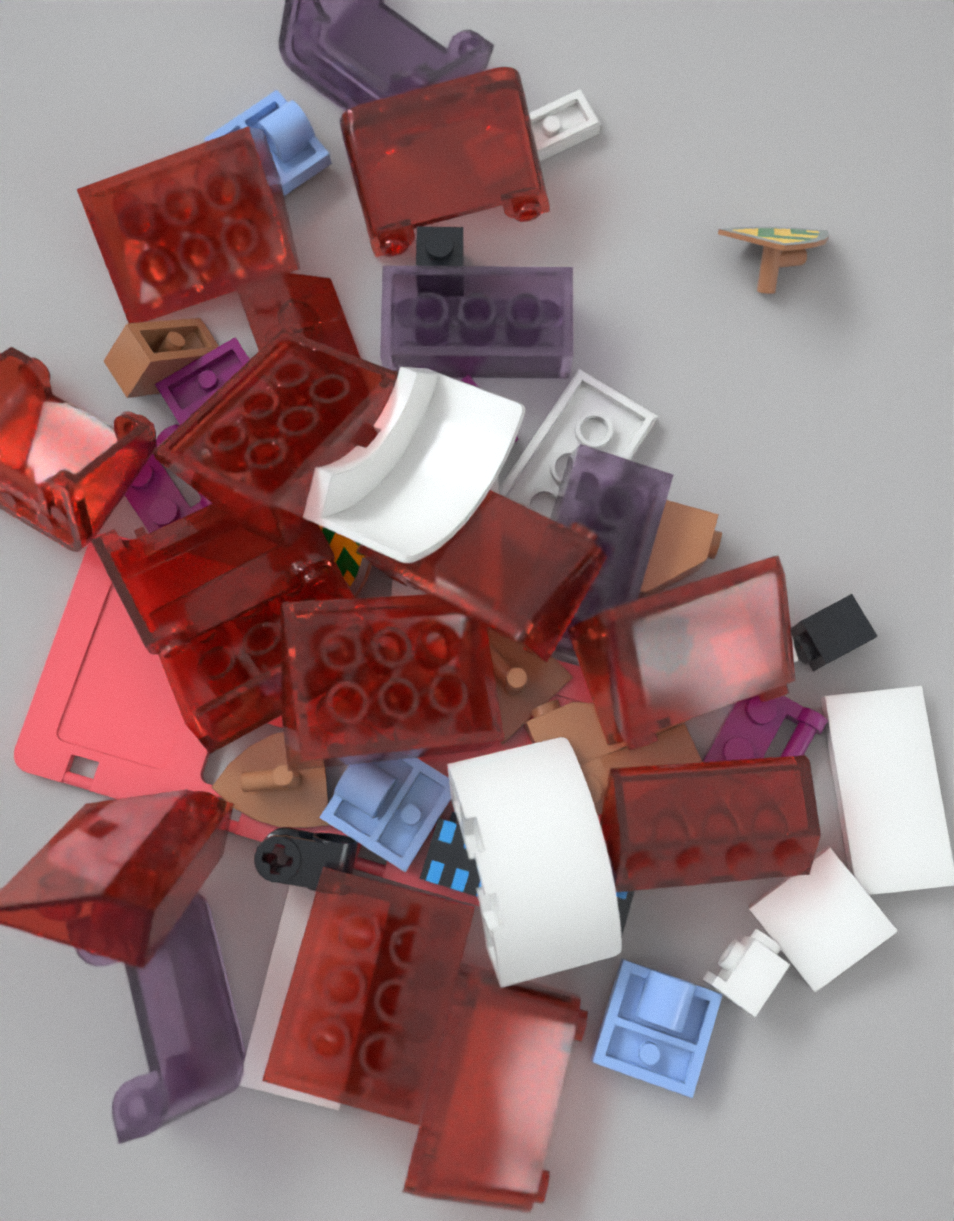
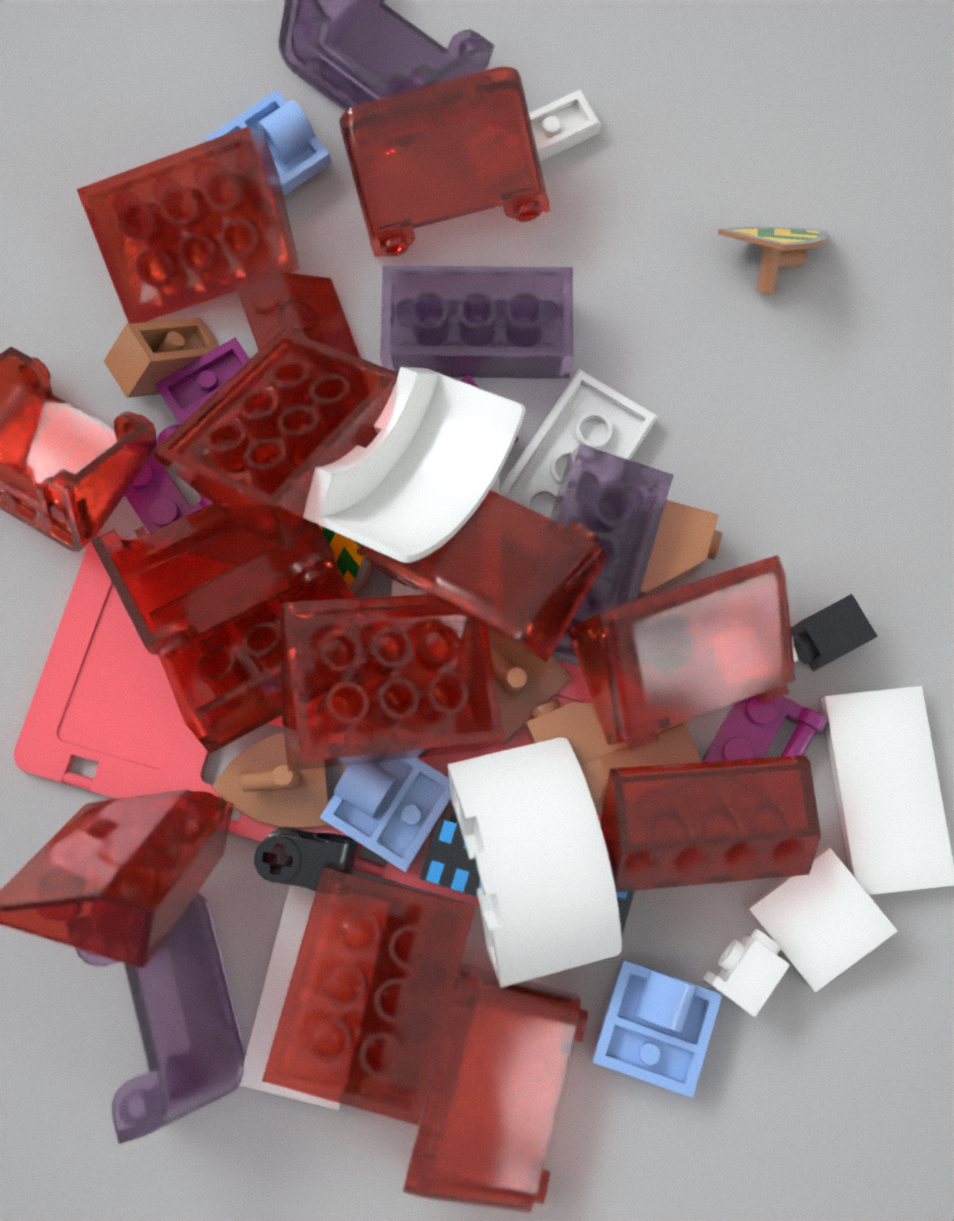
black brick [416,226,464,296] -> none

